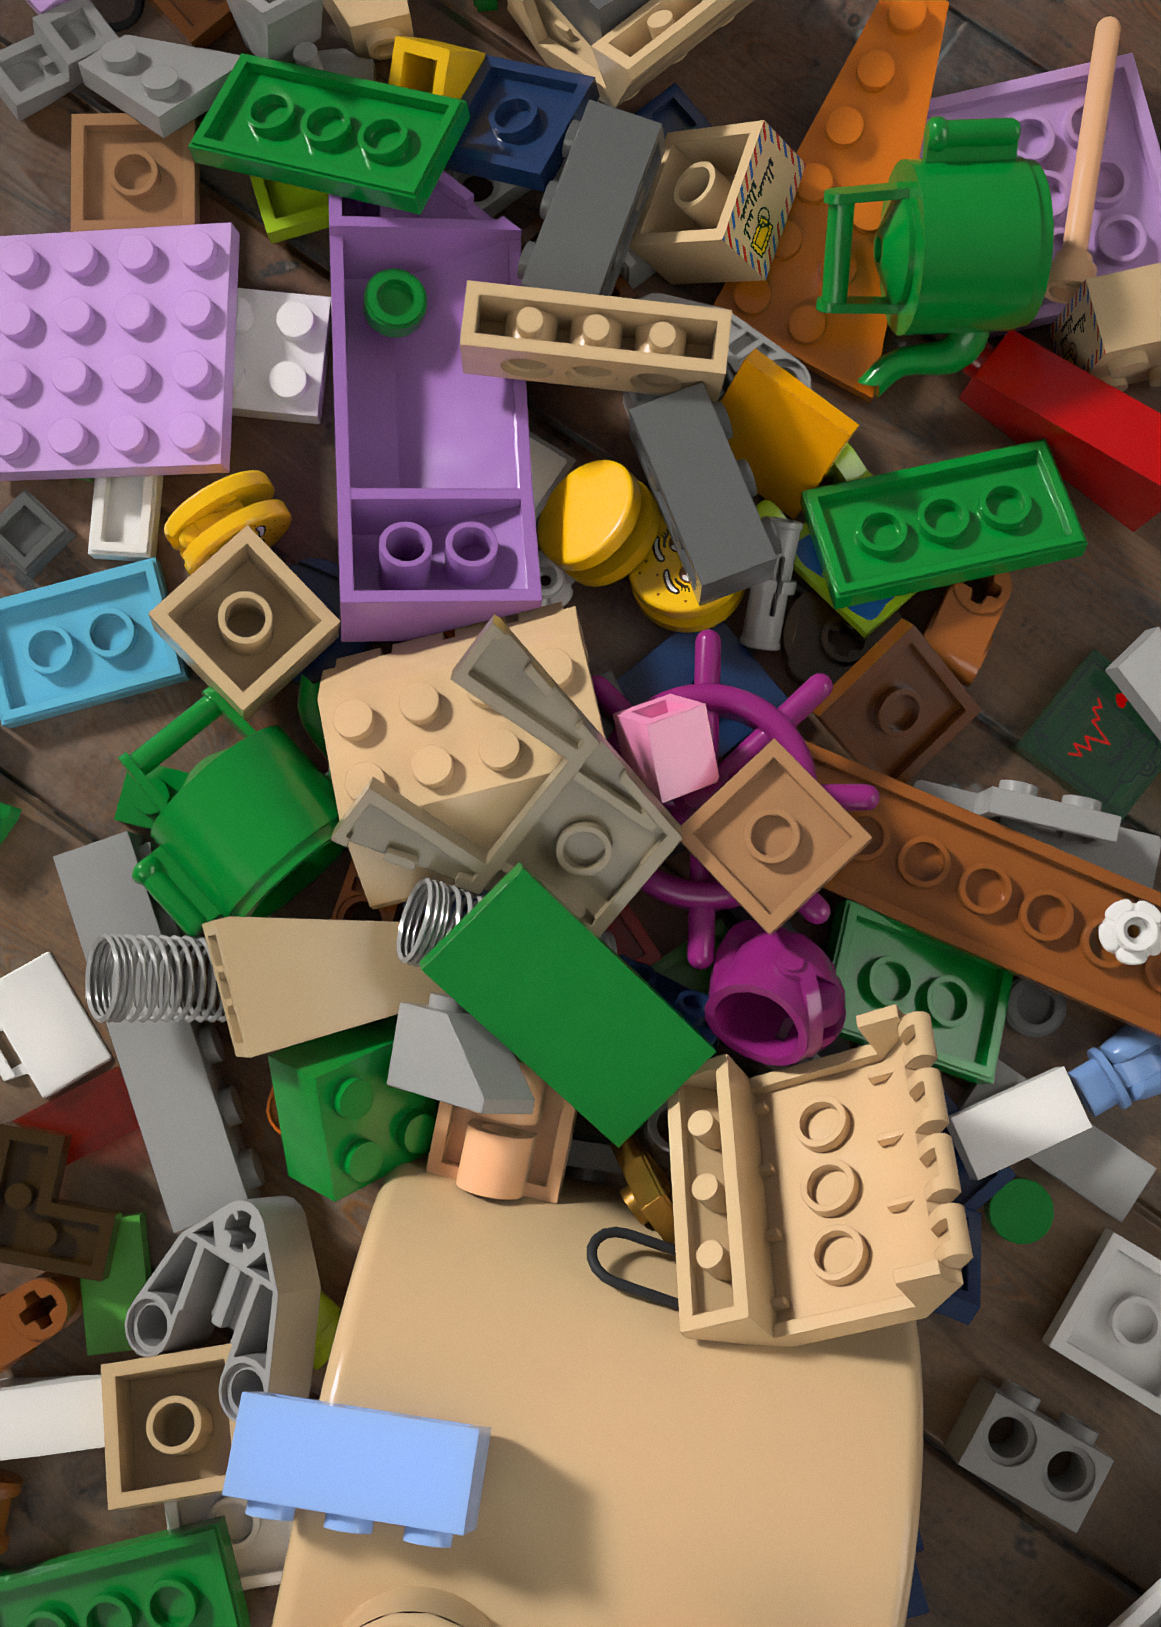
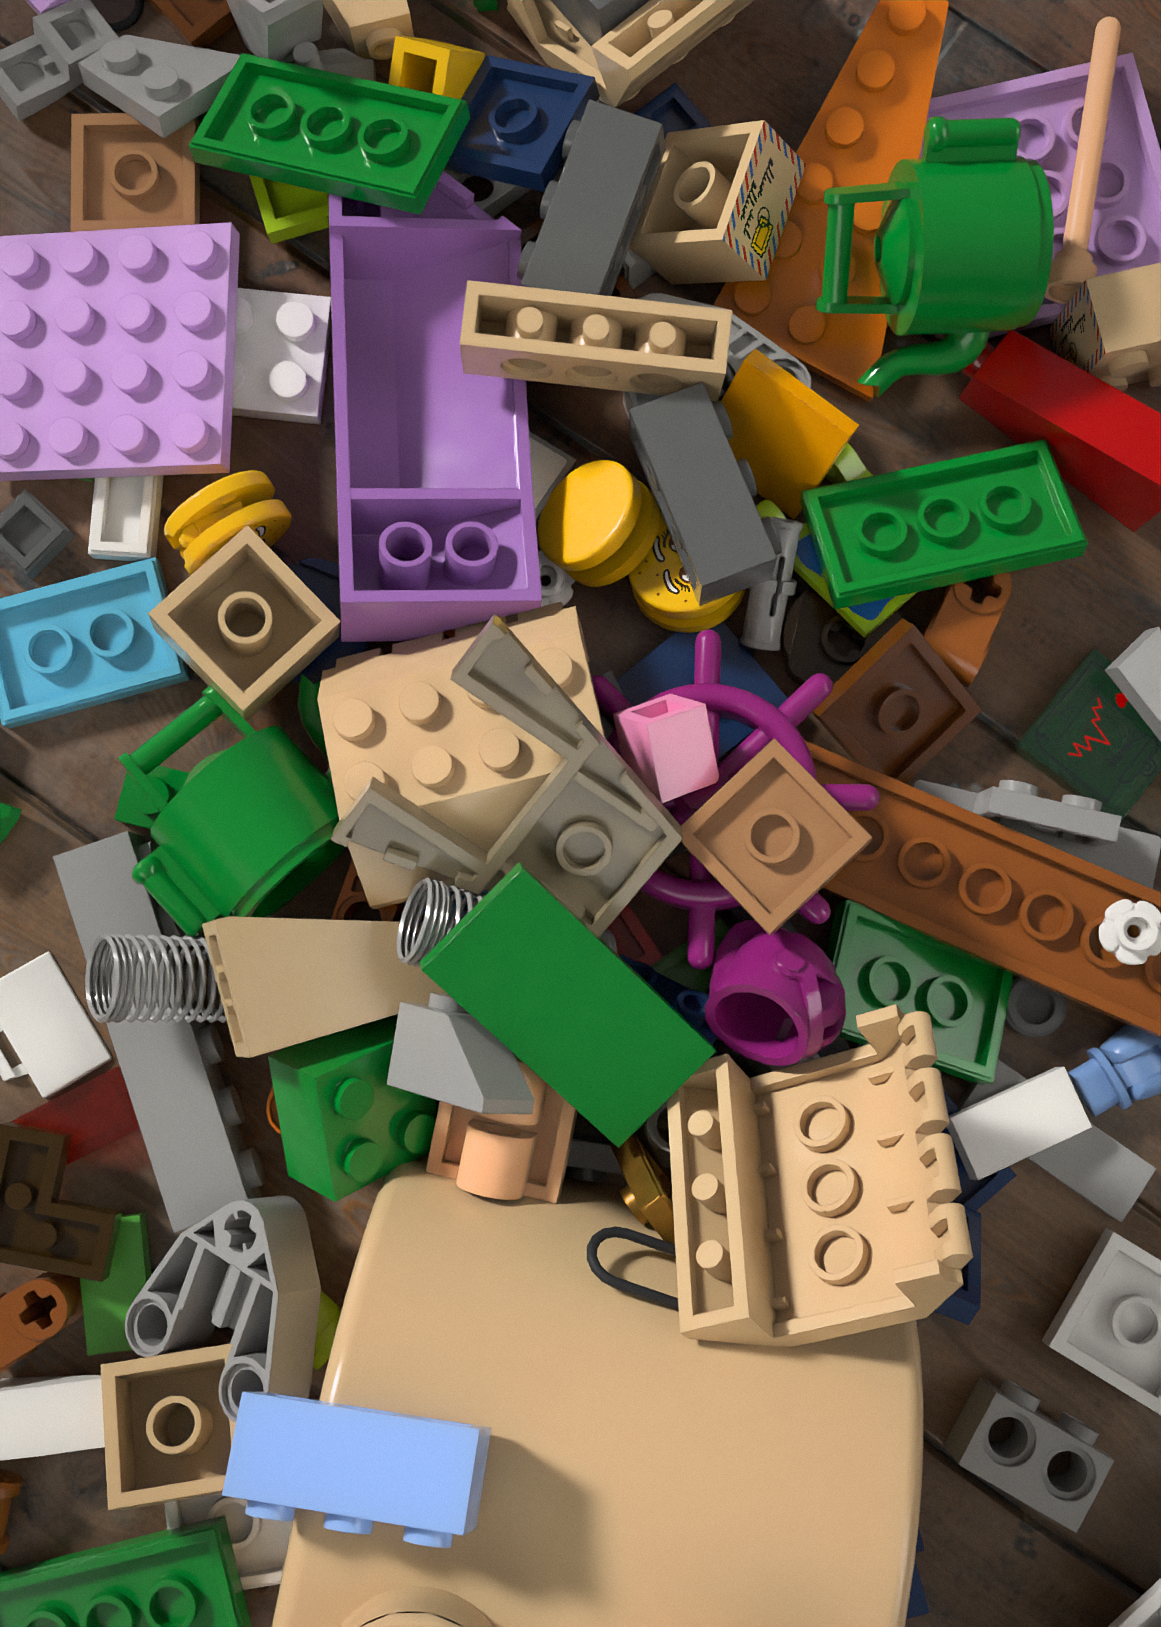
green tile [363,268,427,338] -> none
green tile [984,1176,1054,1244] -> none

